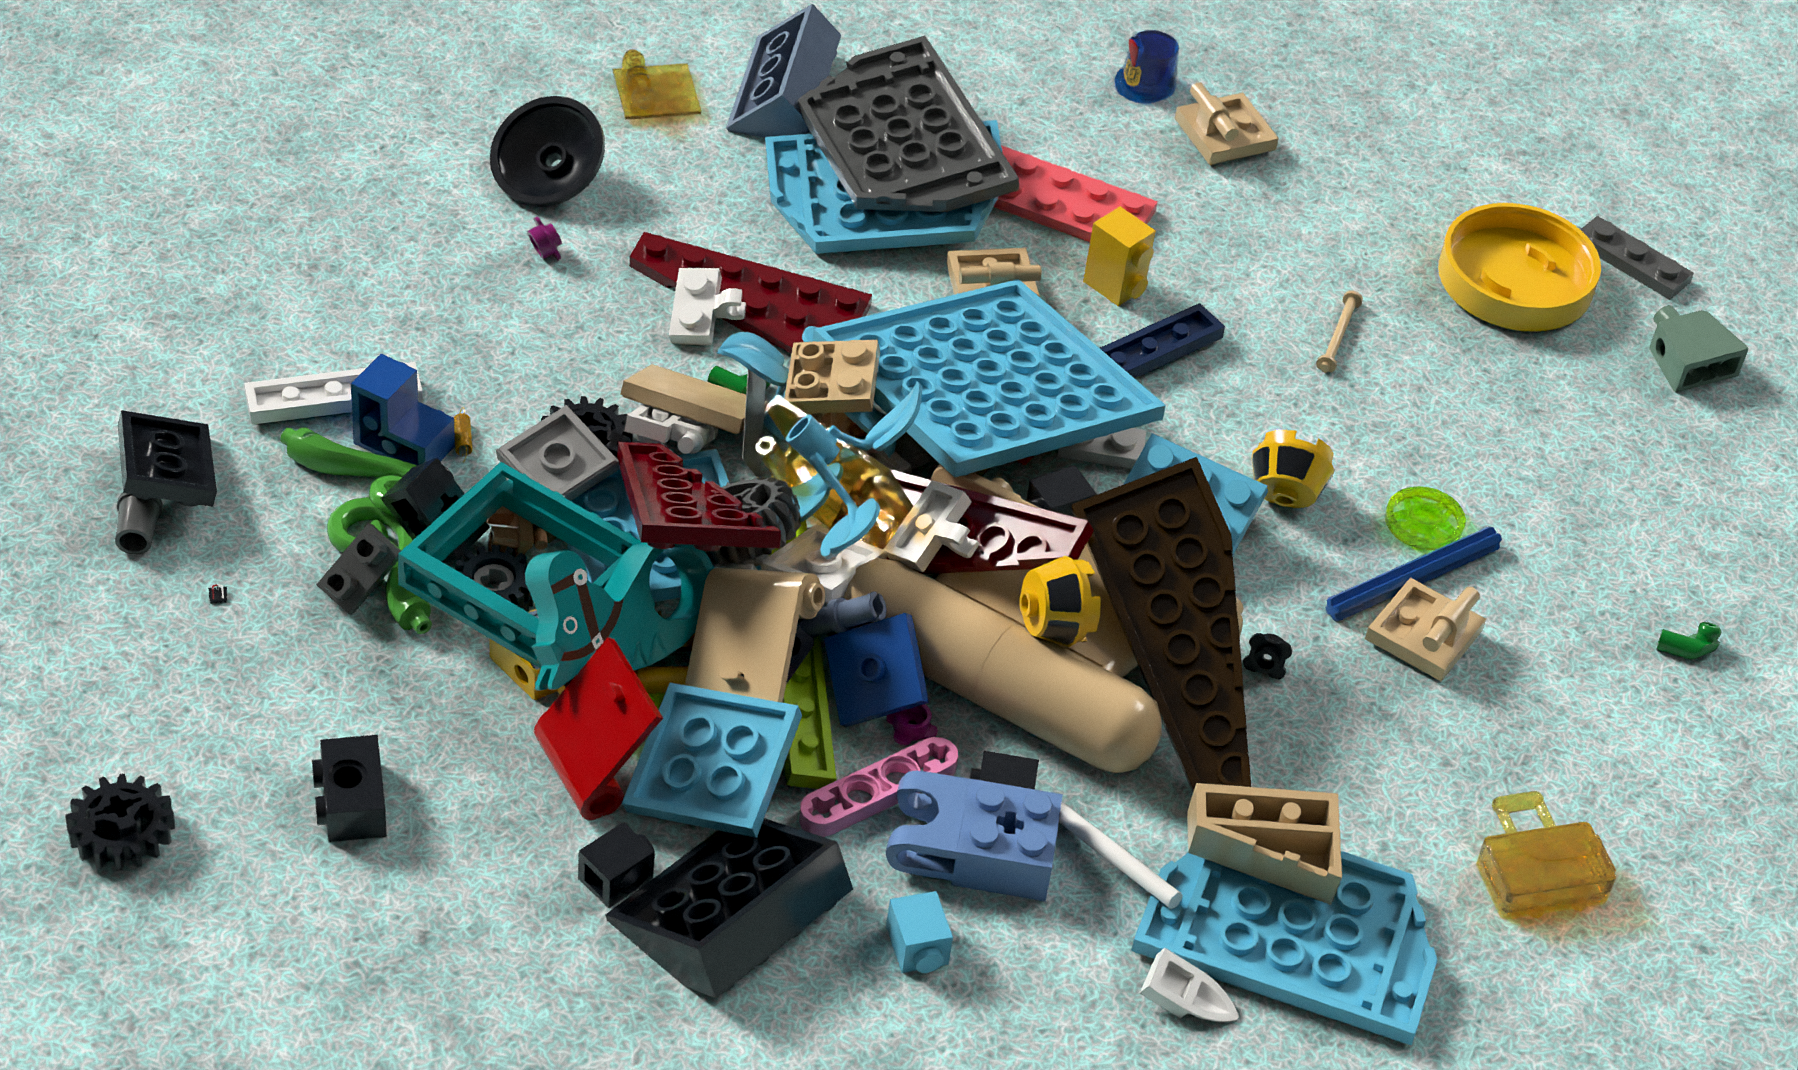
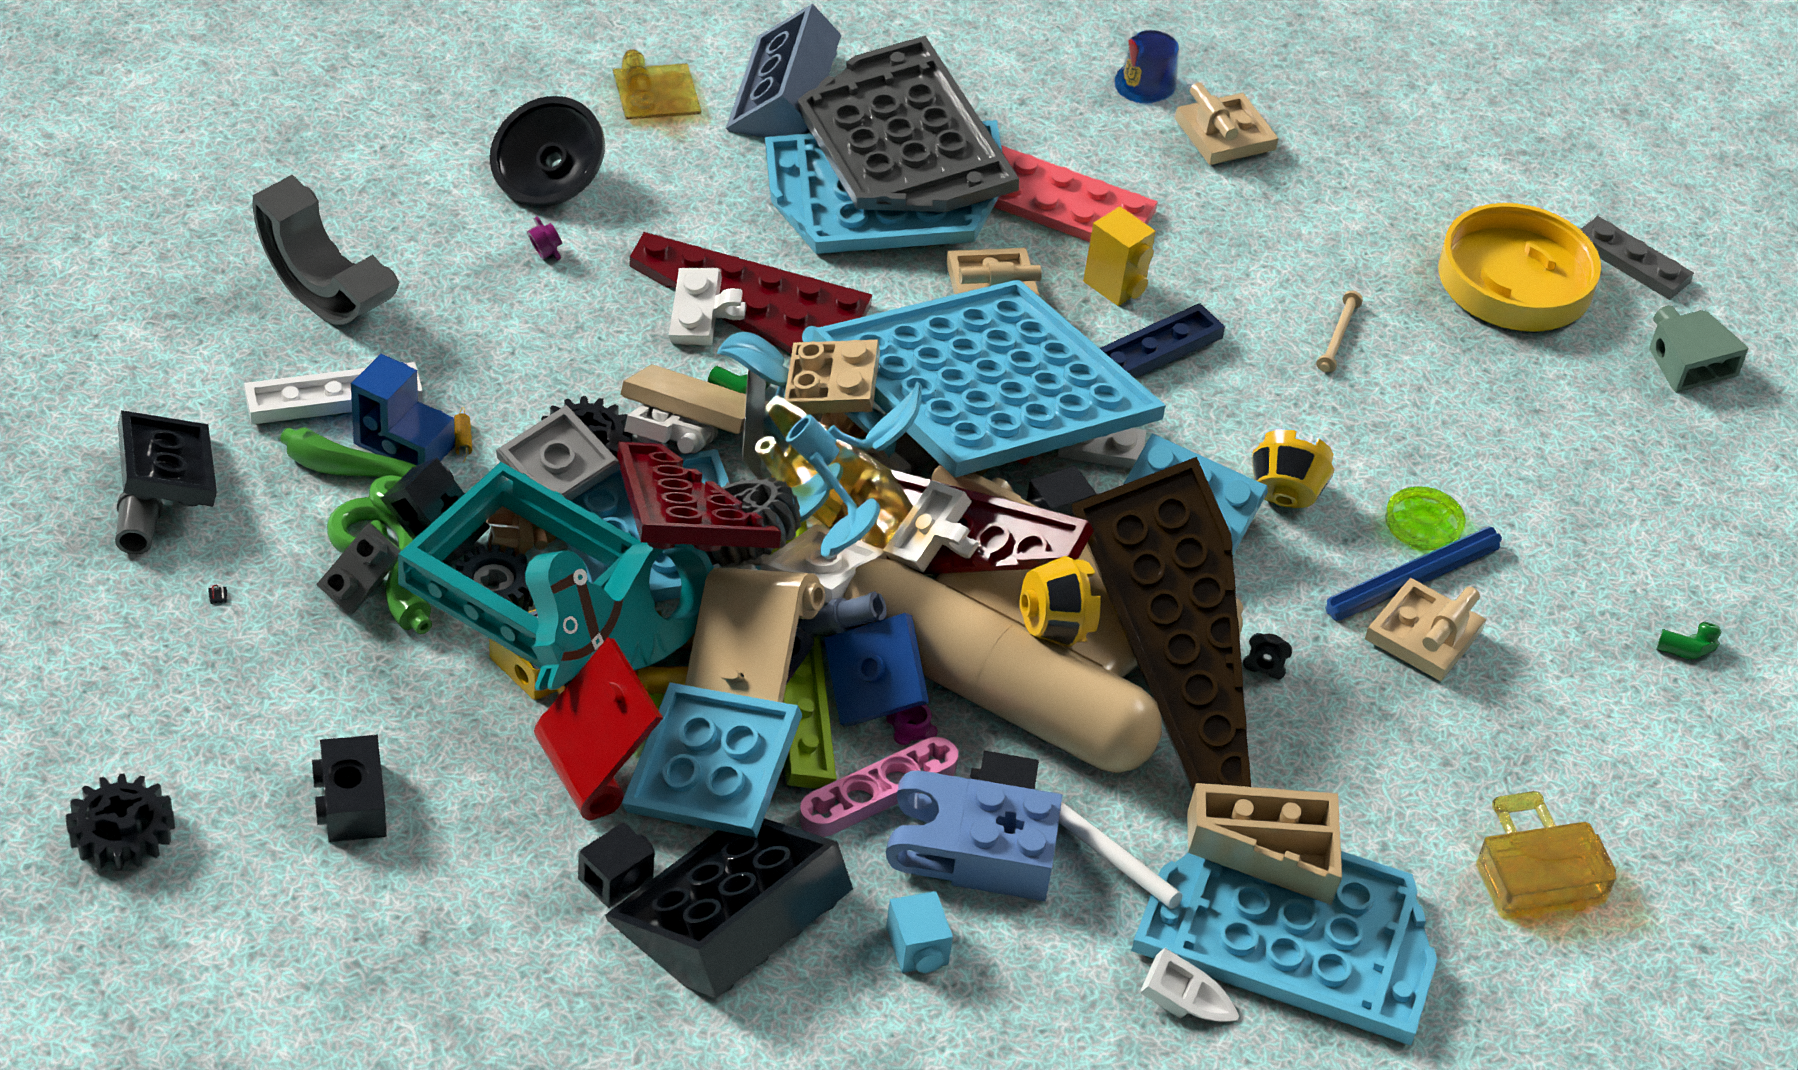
none -> dark grey brick [252,174,400,325]

